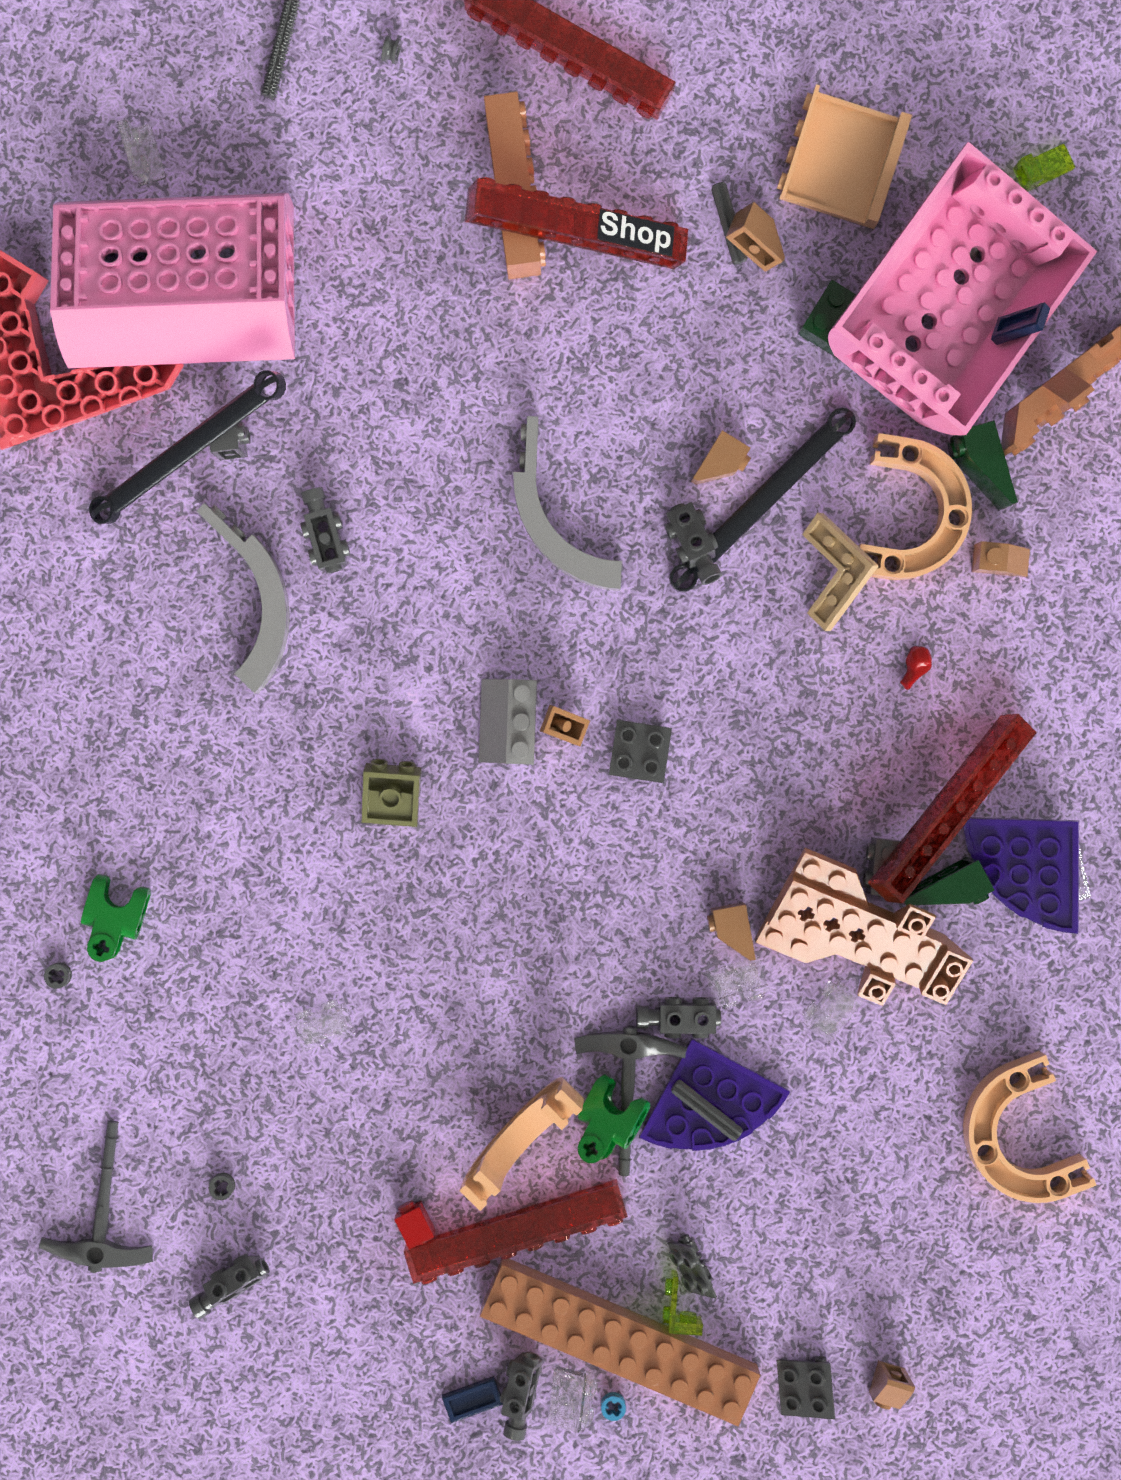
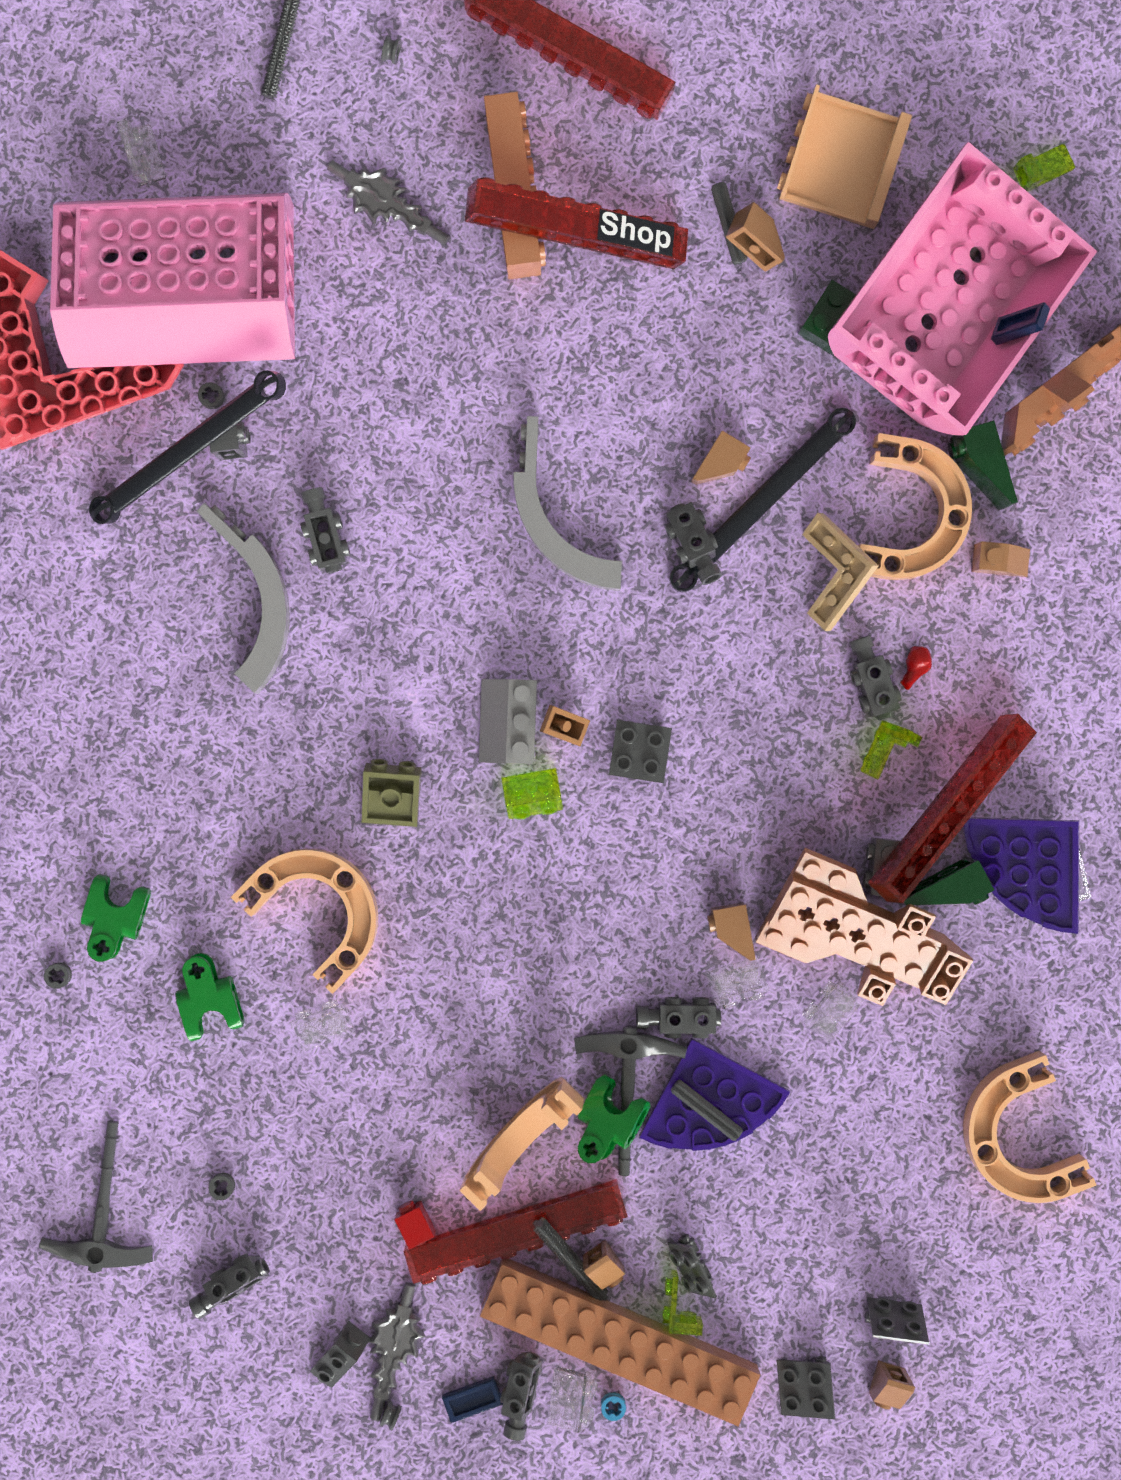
none -> green piece [175,953,245,1041]
none -> dark grey bush [198,382,225,409]
none -> light nougat piece [231,849,378,994]
none -> dark grey bracket [310,1321,370,1388]
none -> flat silver piece [327,160,450,246]
none -> flat silver piece [369,1282,425,1421]
none -> dark grey bush [379,1401,402,1431]
none -> clear neon green bracket [501,768,563,820]
none -> dark grey axle [533,1217,609,1301]
none -> medium nougat slope [583,1240,625,1290]
none -> dark grey brick [849,635,902,720]
none -> clear neon green bracket [861,720,923,780]
none -> dark grey hinge [865,1297,929,1345]

